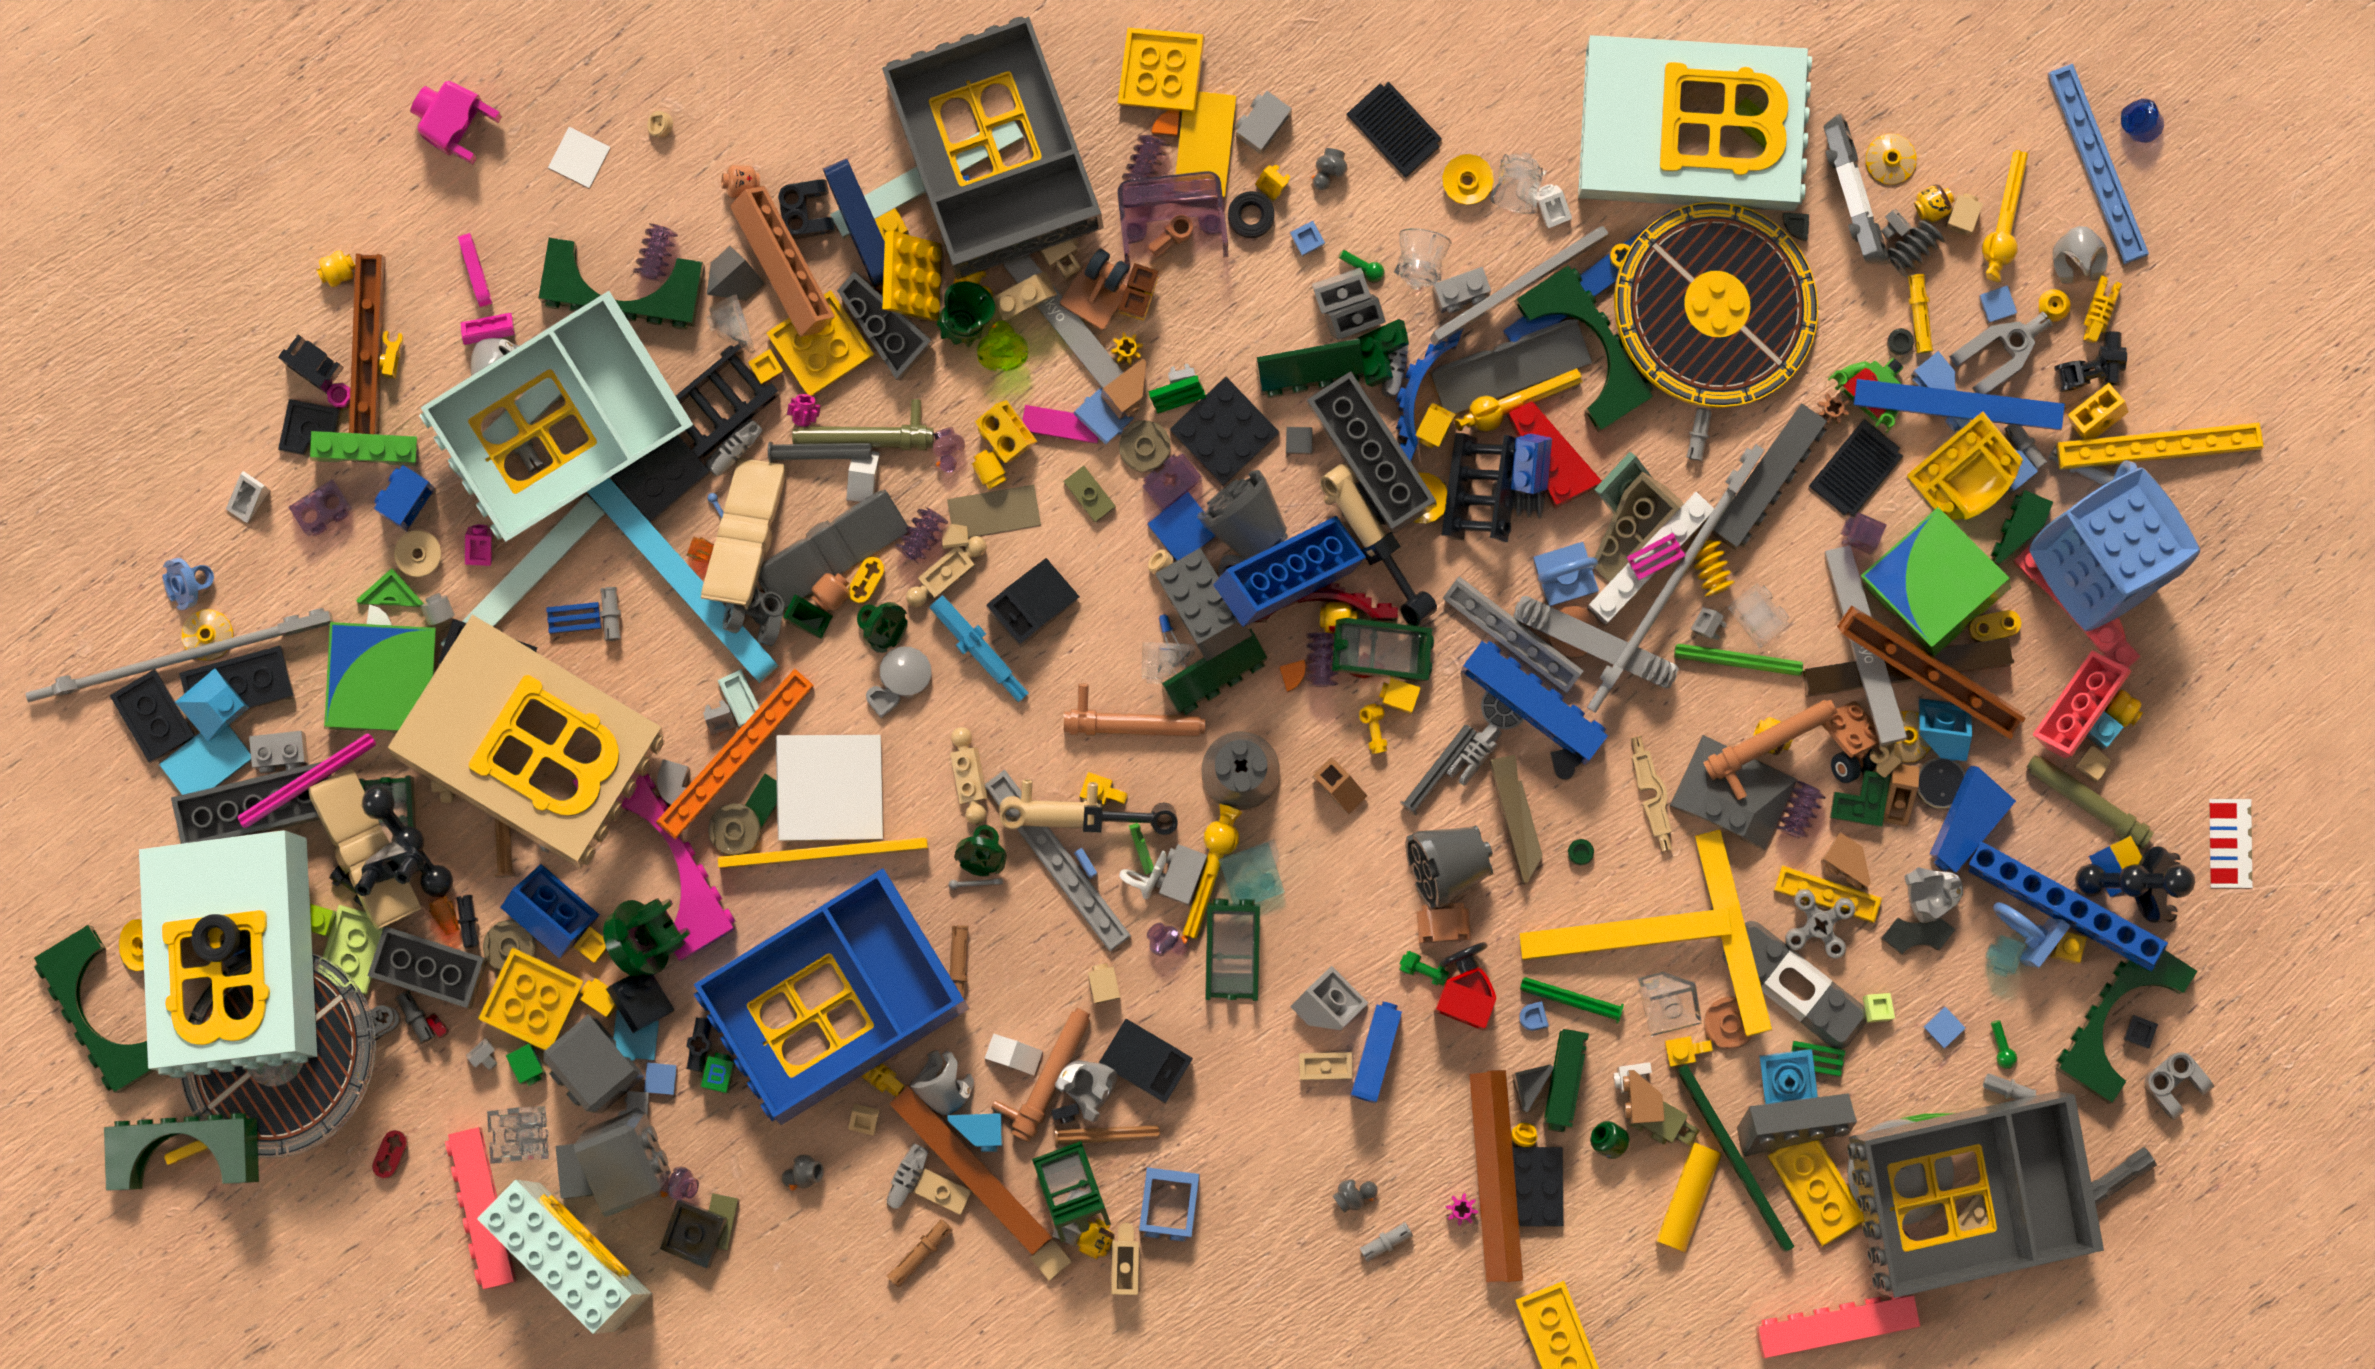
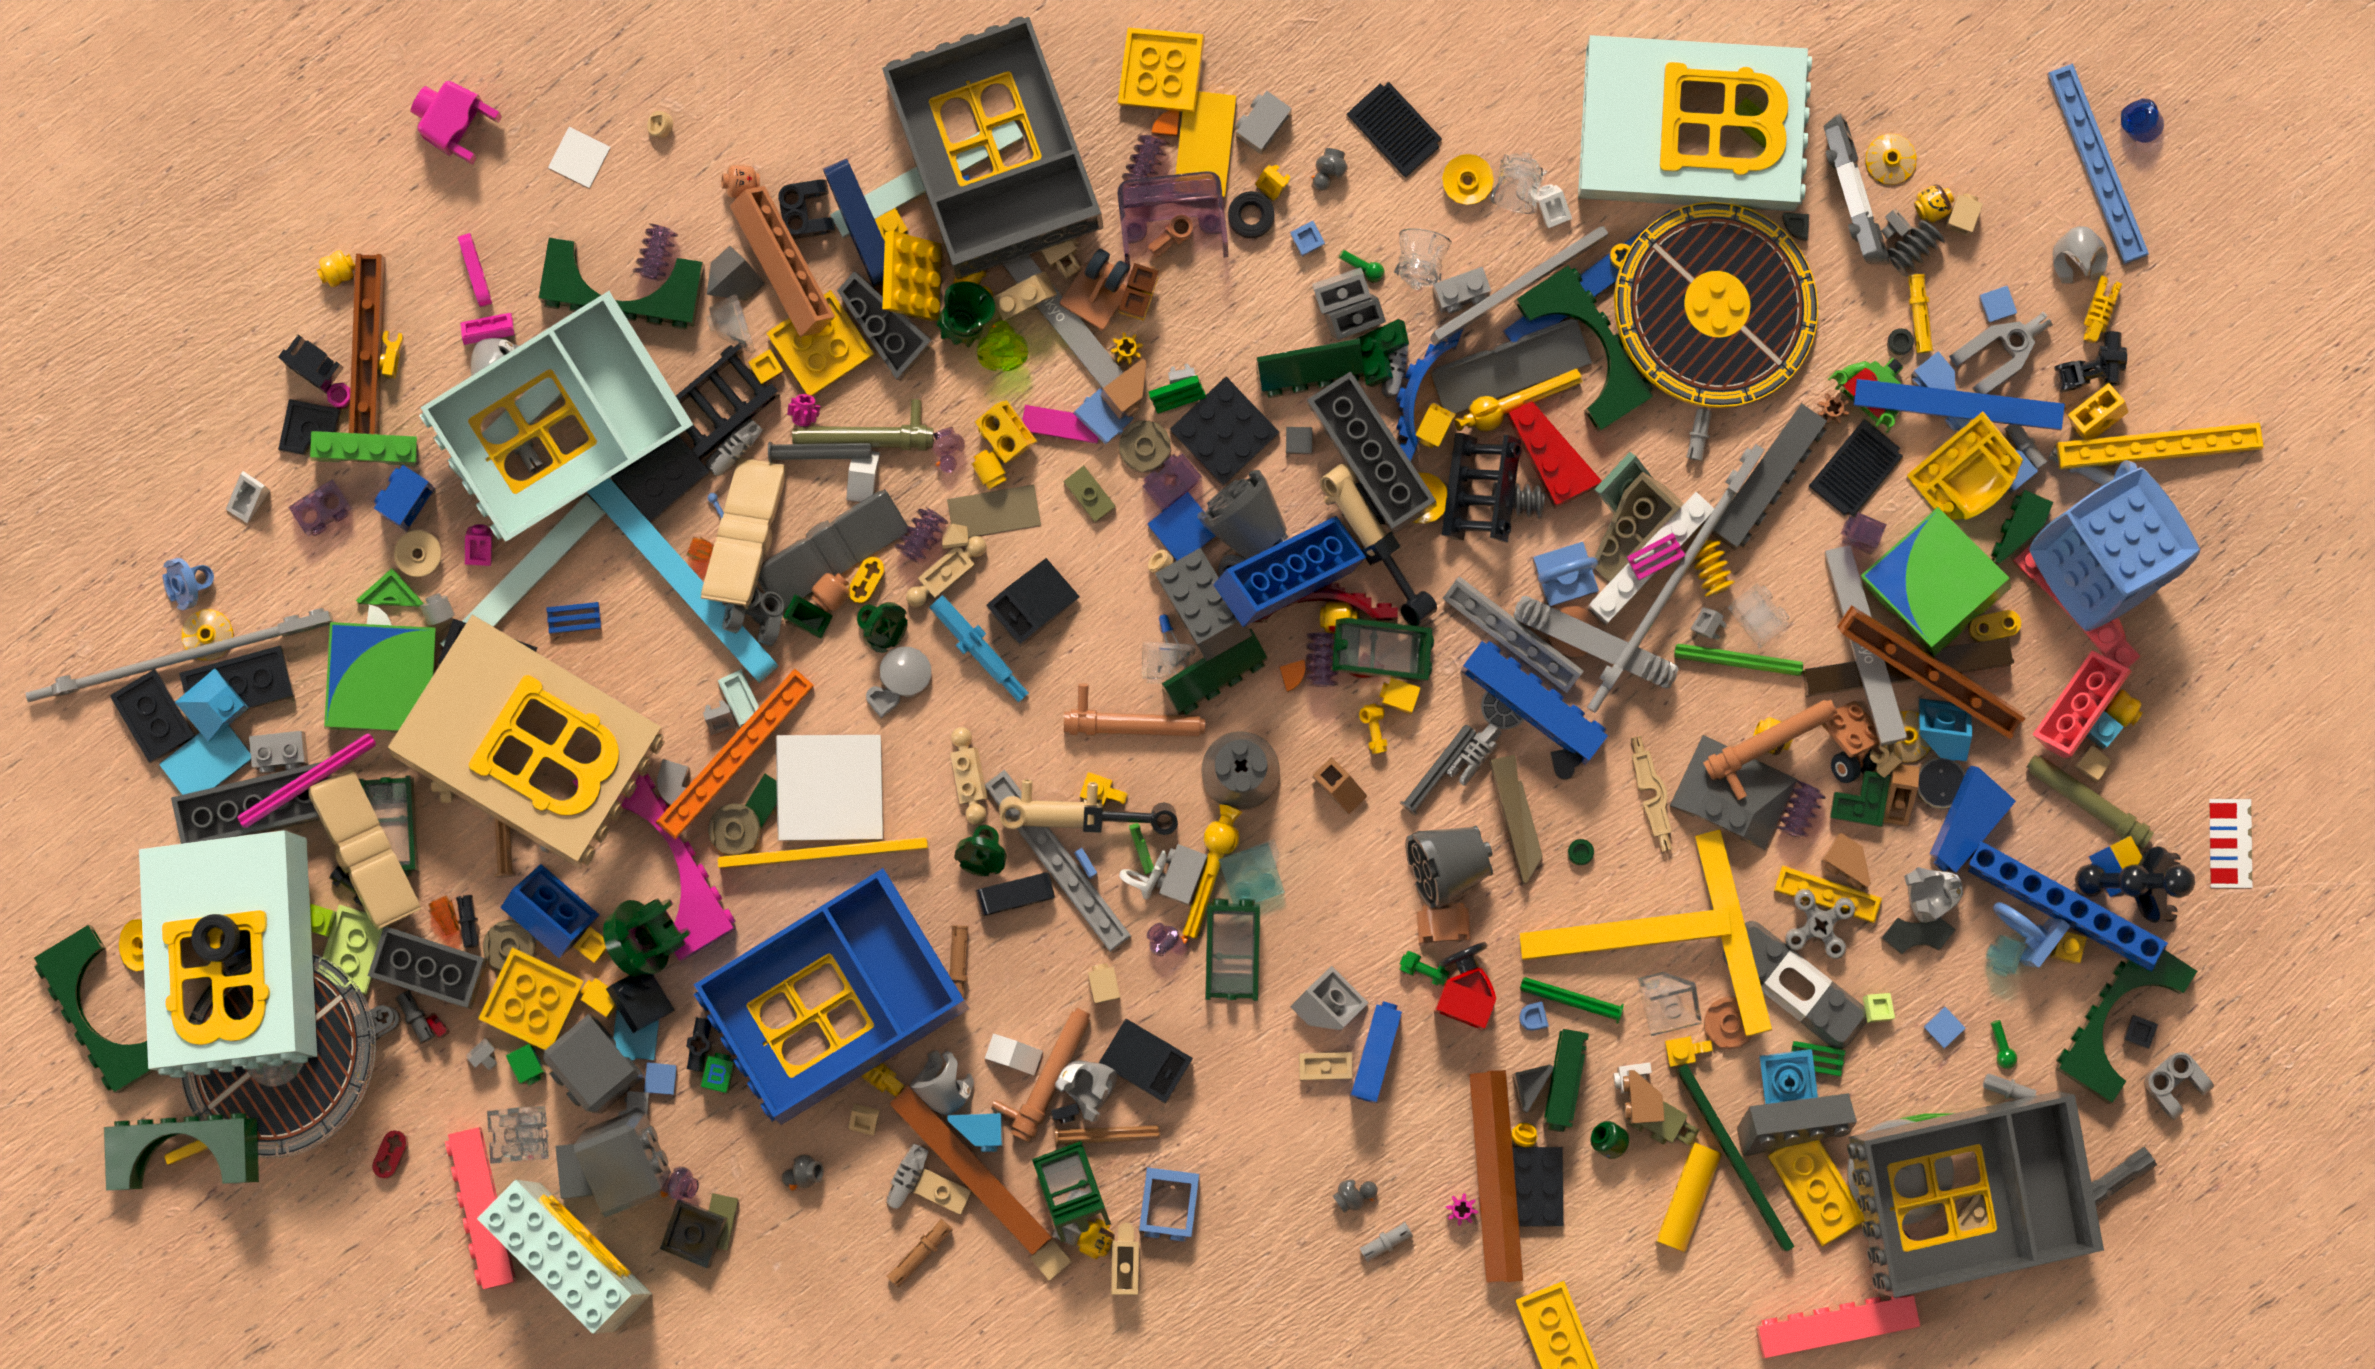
black connector [355,787,454,897] -> none
light grey pin [600,587,621,641] -> none
light grey hinge [948,879,1003,890] -> none
blue brick [1511,434,1552,494] -> none
yellow piece [1982,150,2028,282] -> none
yellow plate [2038,289,2070,322] -> none
none -> black beam [975,872,1055,916]

